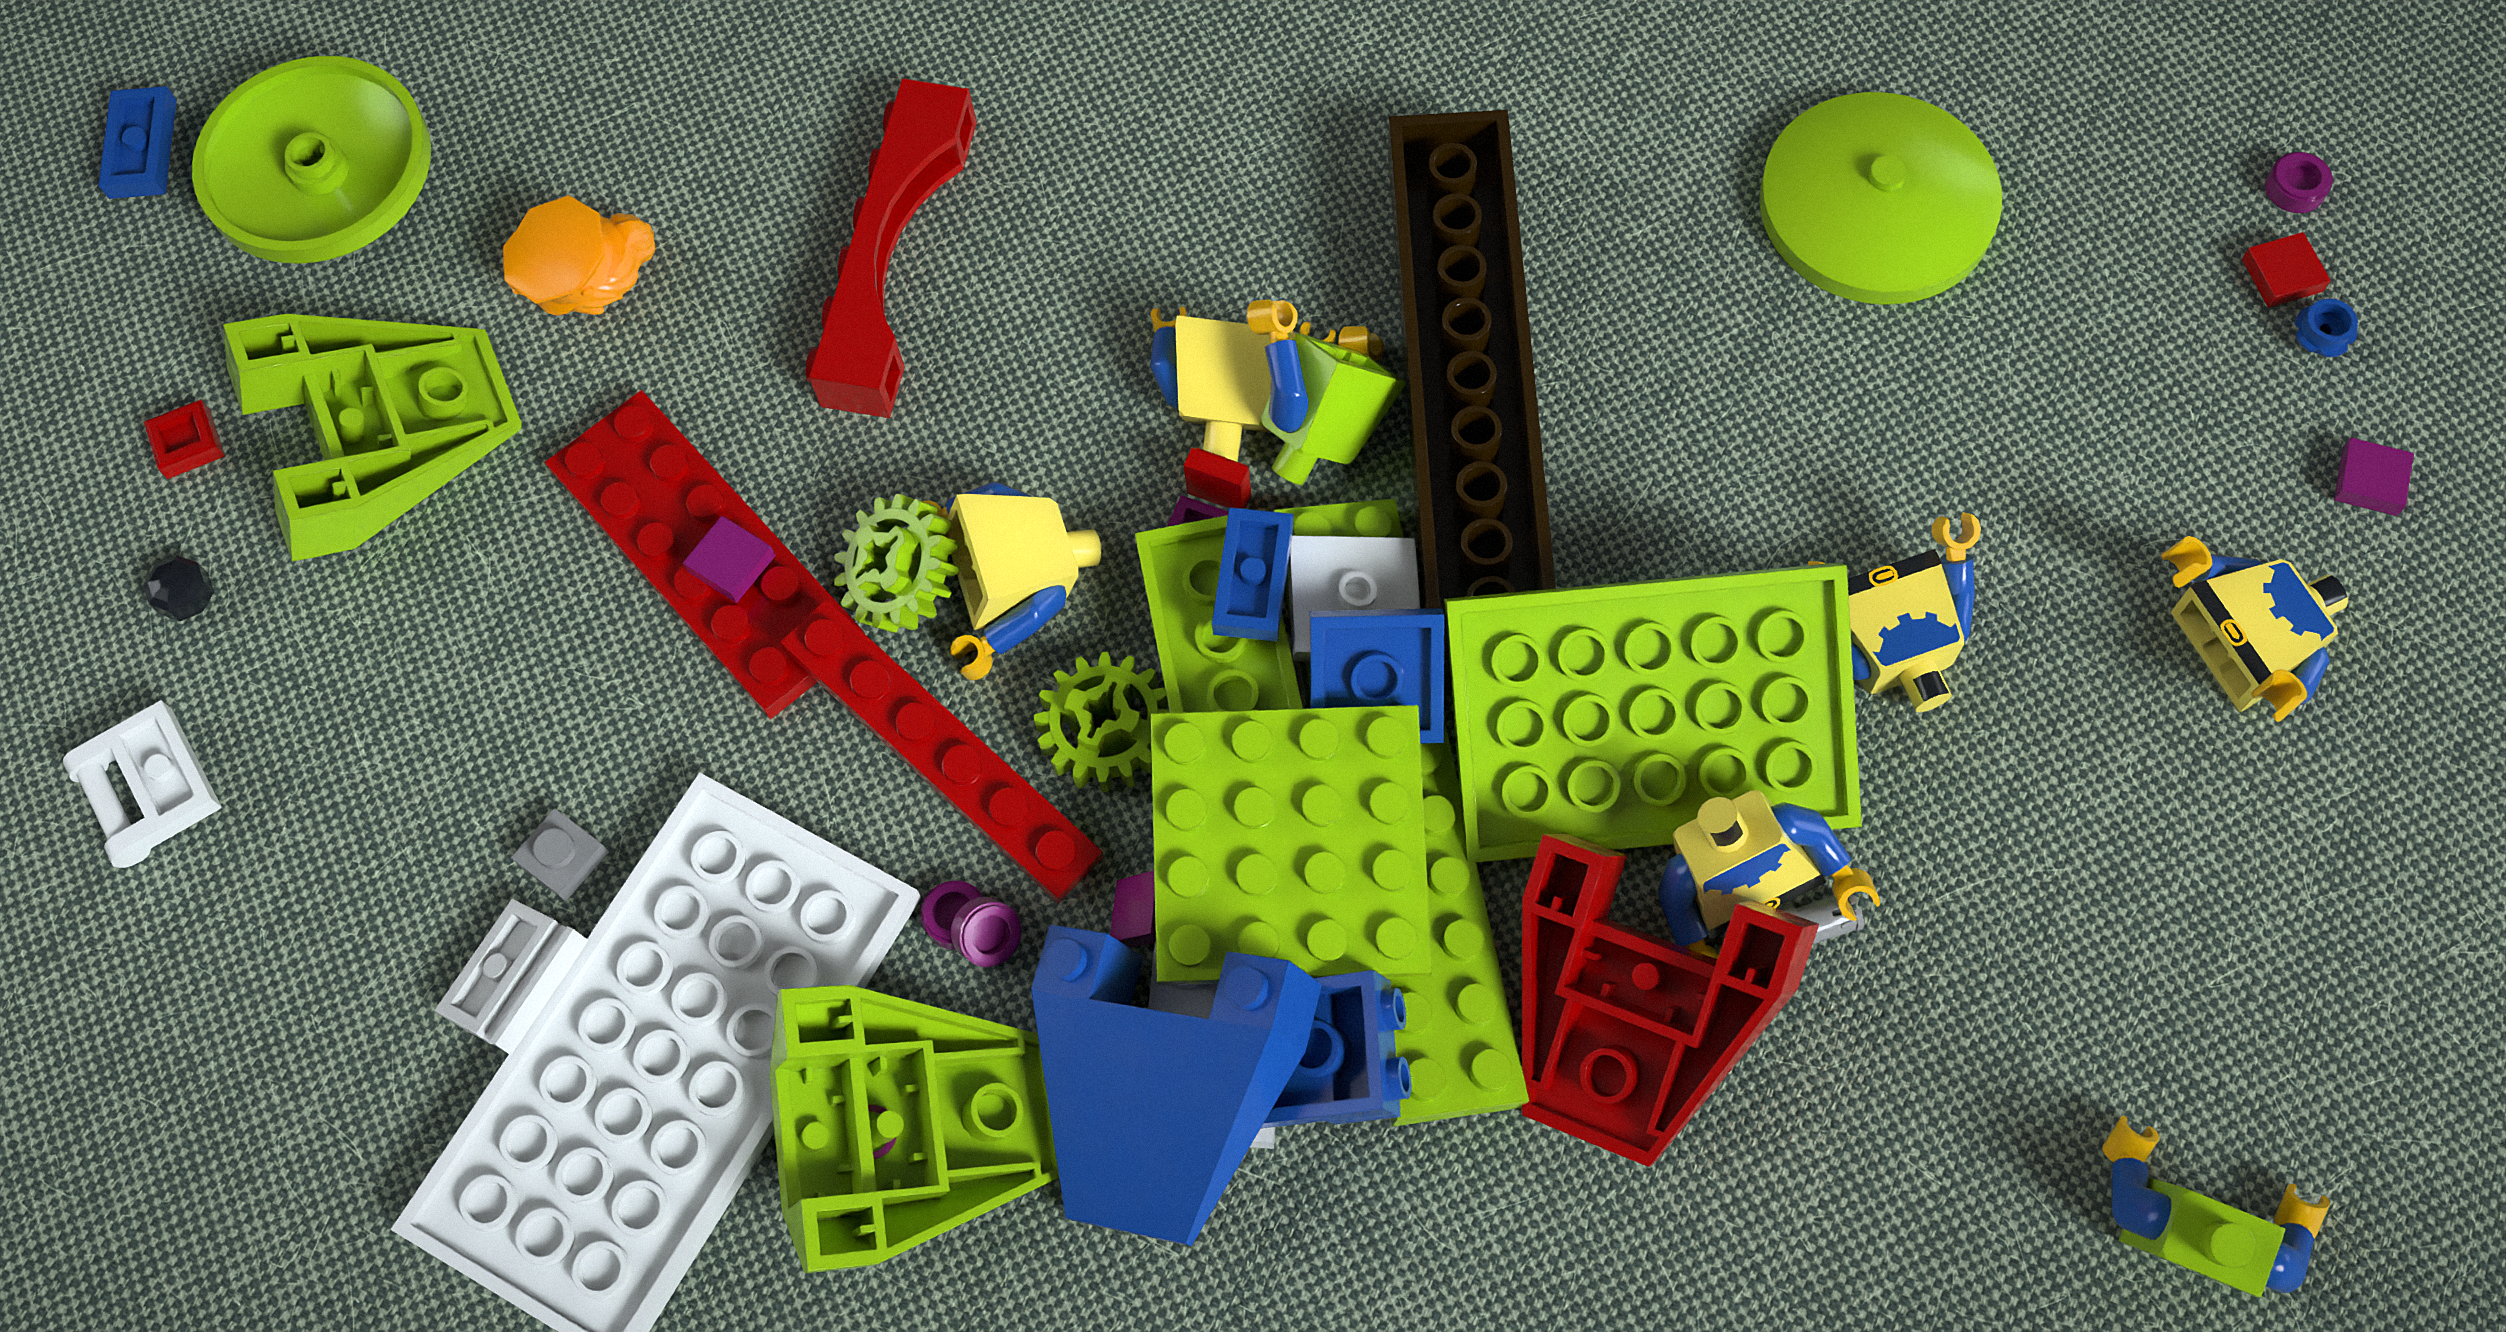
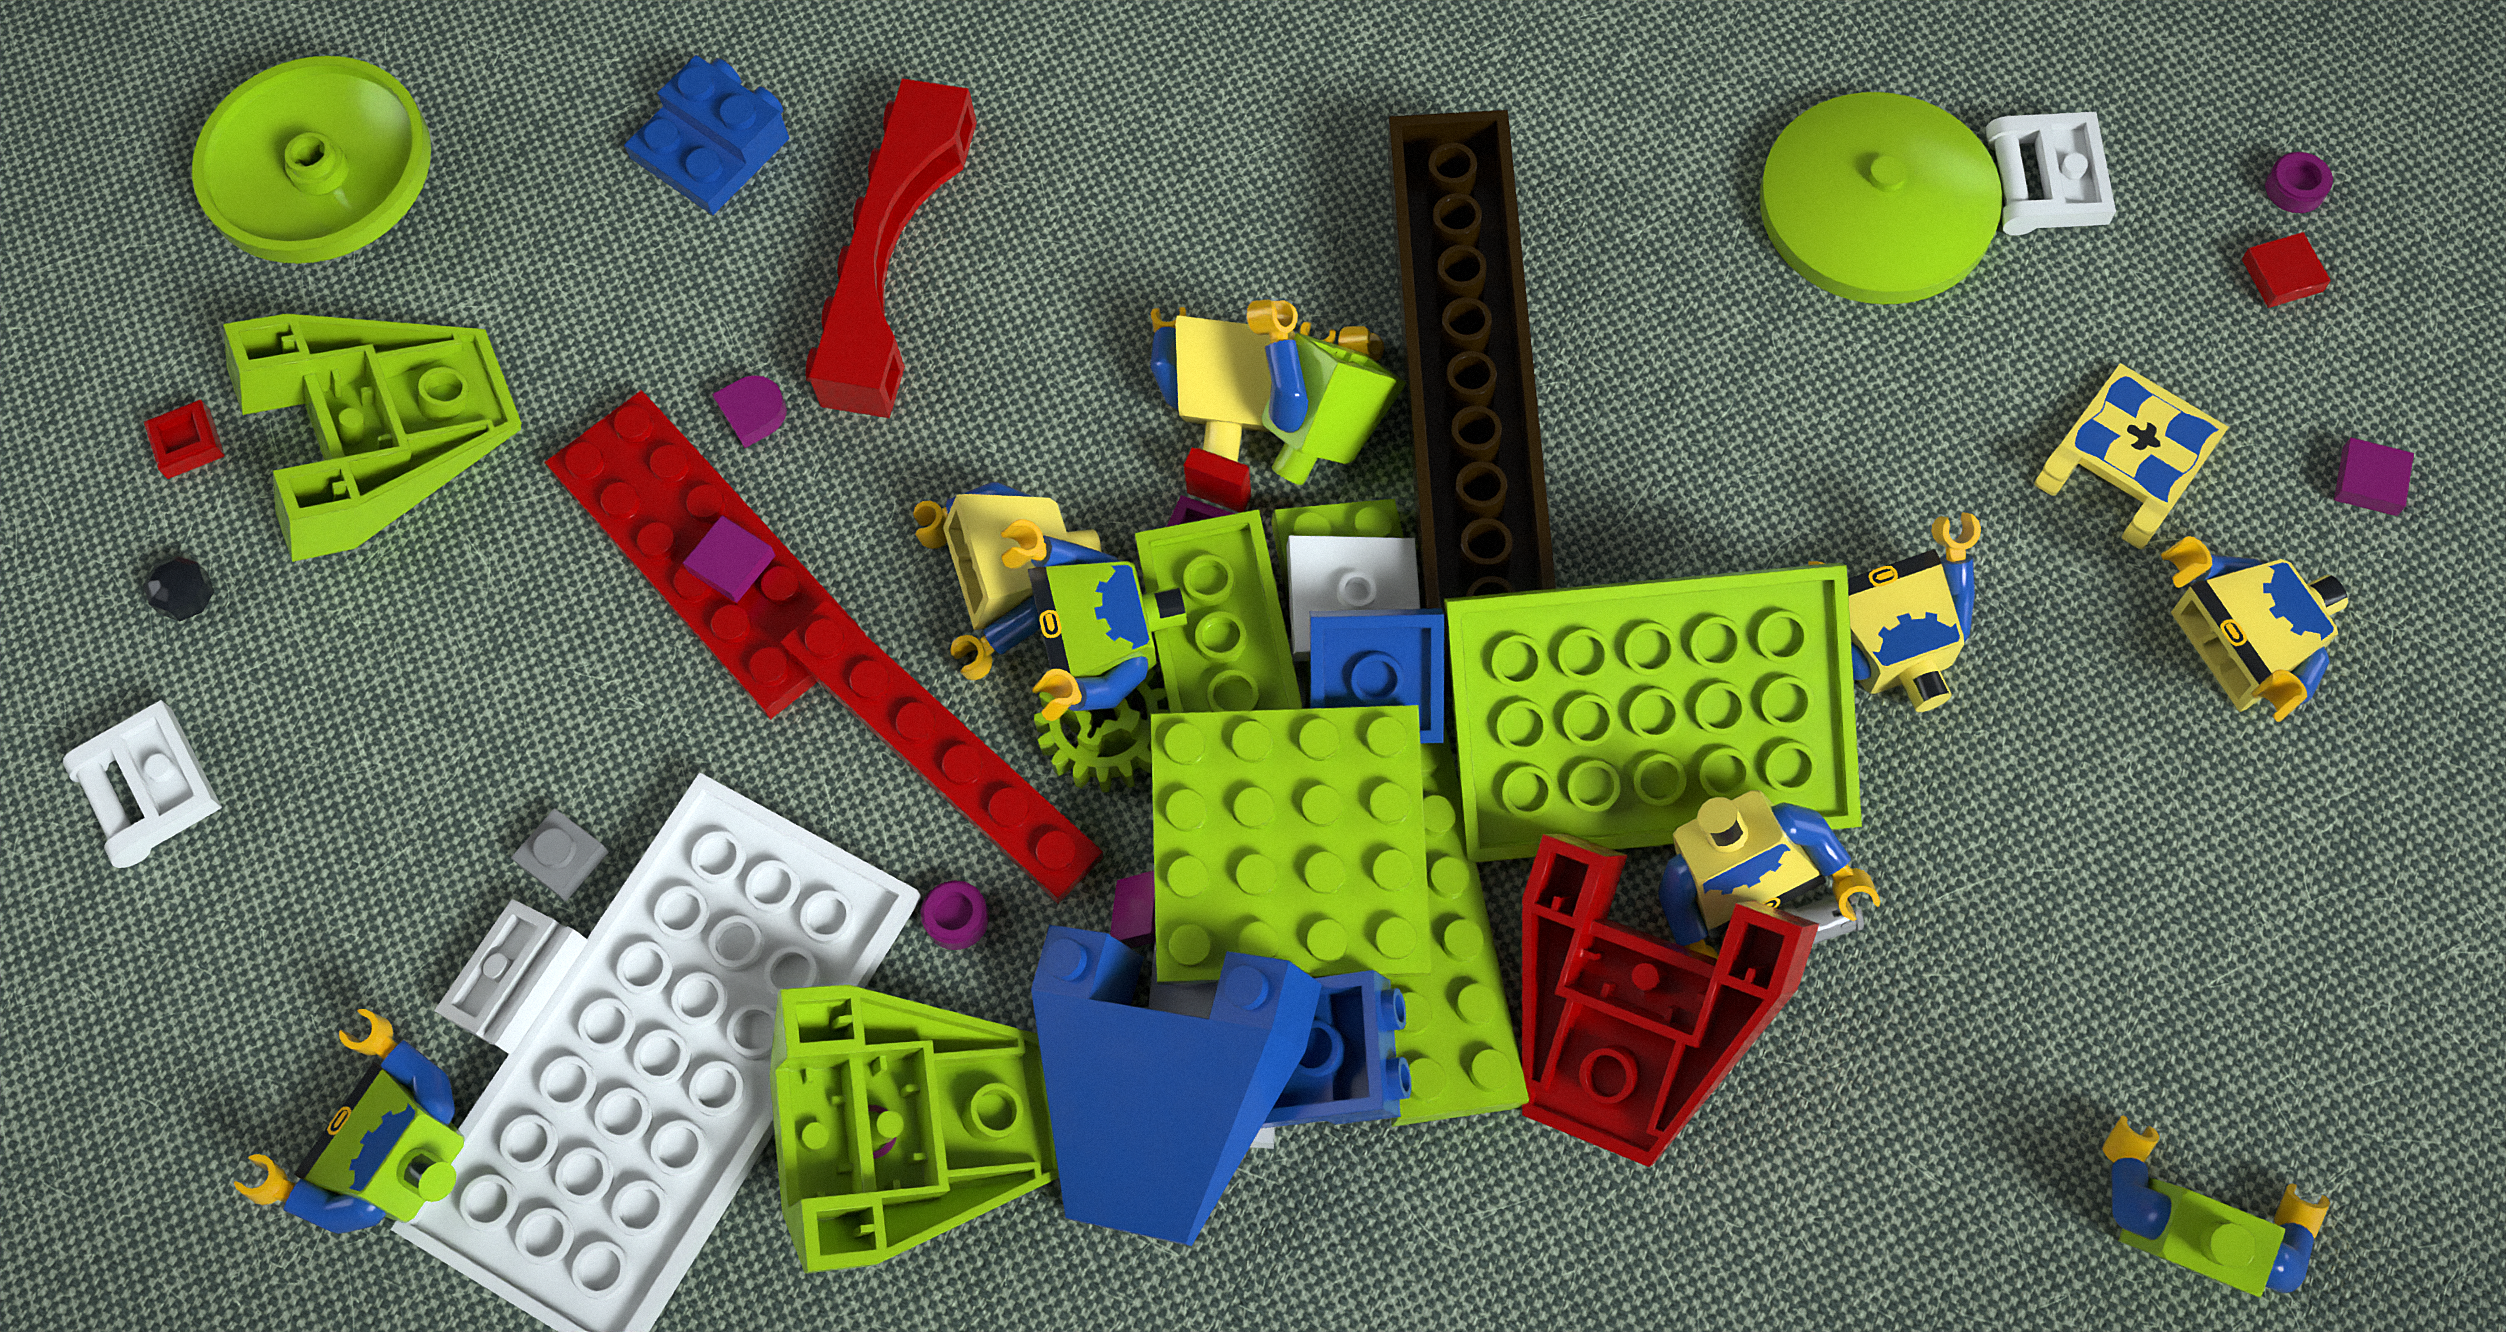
blue plate [98,86,177,199] -> none
light orange piece [503,195,655,316] -> none
lime gear [834,494,959,633] -> none
magenta tile [951,897,1022,967] -> none
blue plate [1212,507,1294,642] -> none
blue plate [2295,299,2358,357] -> none
none -> torso [234,1009,465,1234]
none -> blue plate [624,55,790,216]
none -> magenta tile [712,376,787,449]
none -> torso [1000,519,1187,721]
none -> white plate [1986,112,2116,235]
none -> light yellow flag [2034,363,2229,549]

